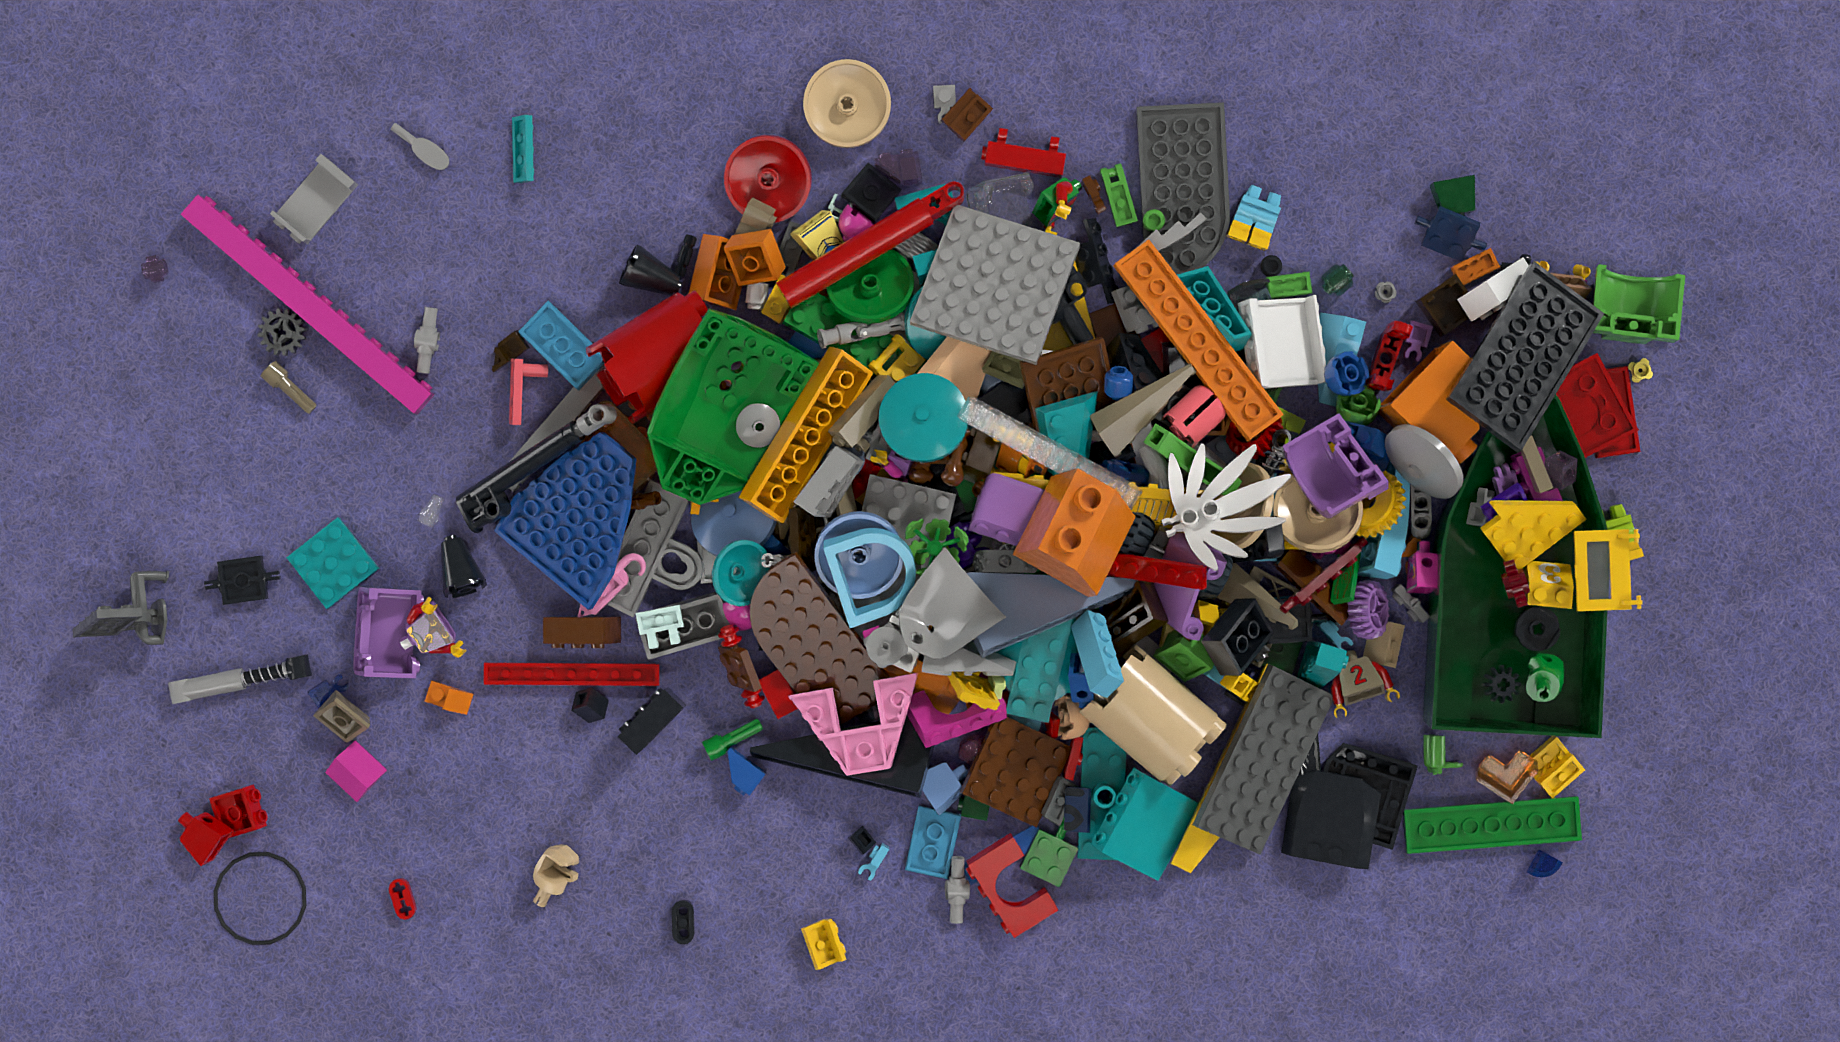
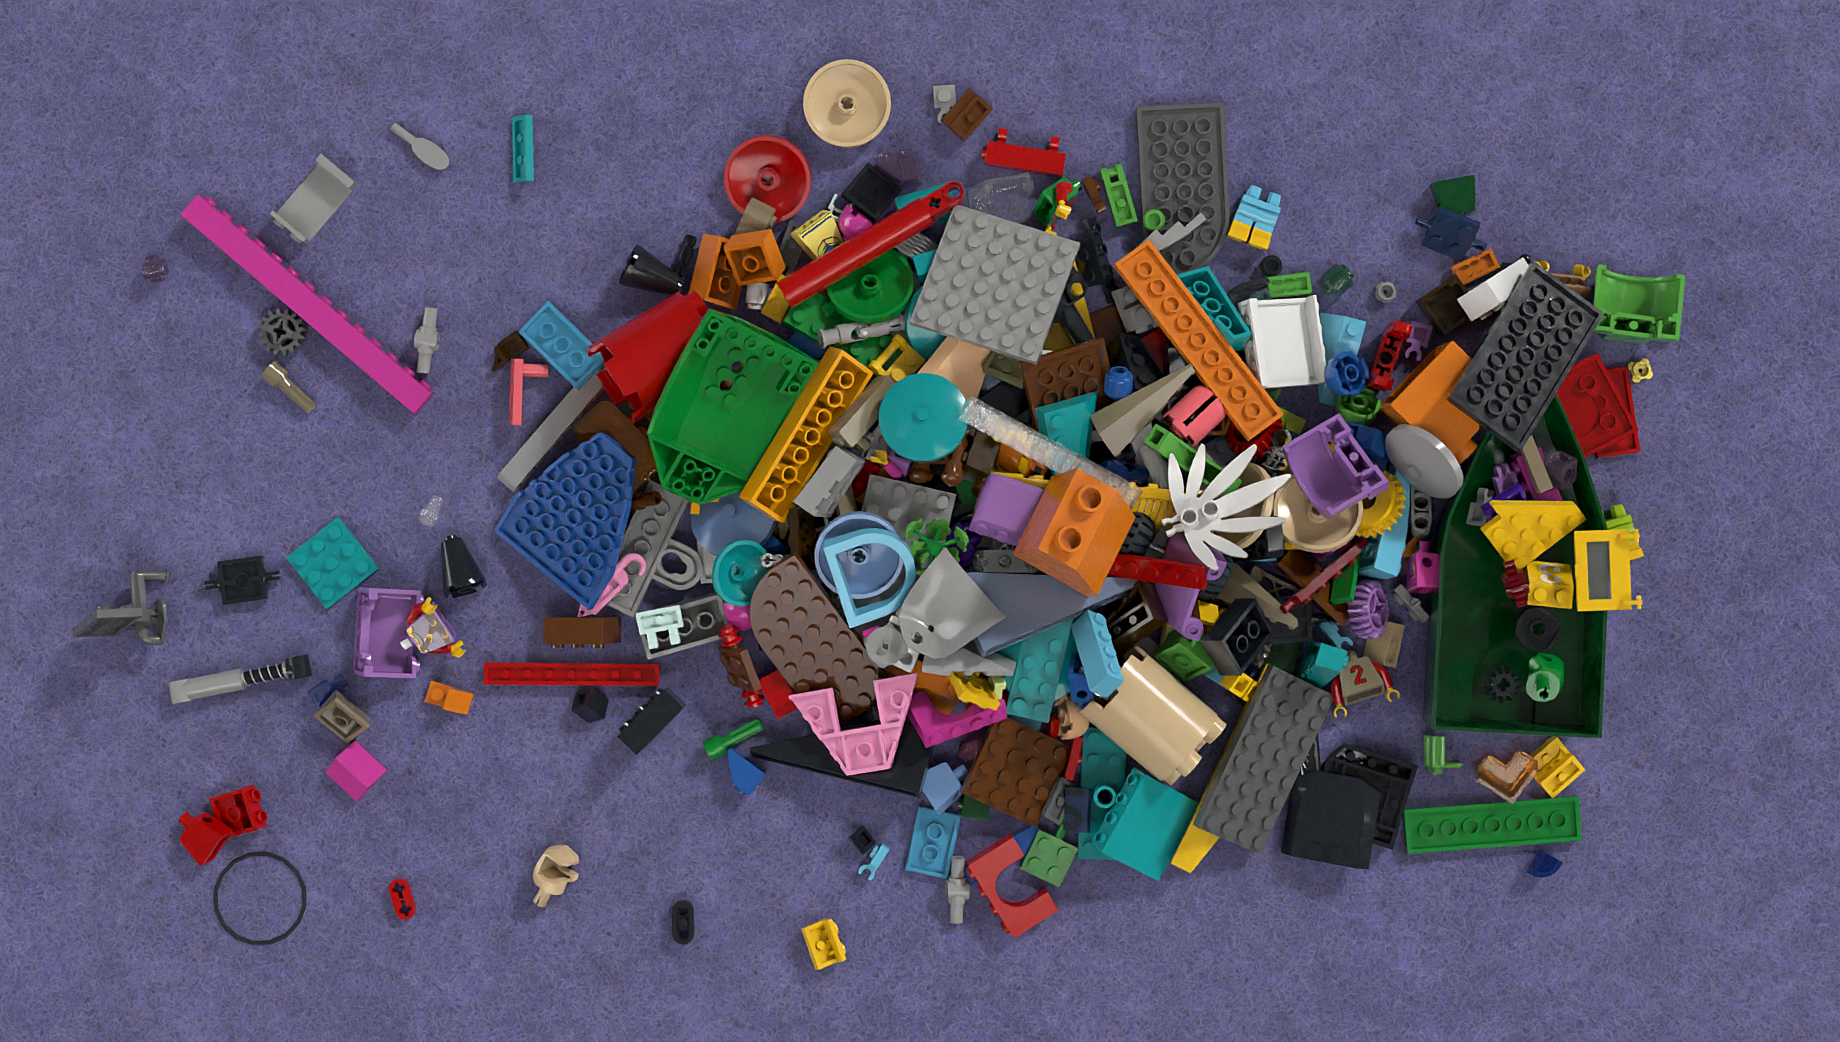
black piece [456,404,617,534] -> none
light grey dish [736,403,780,448] -> none

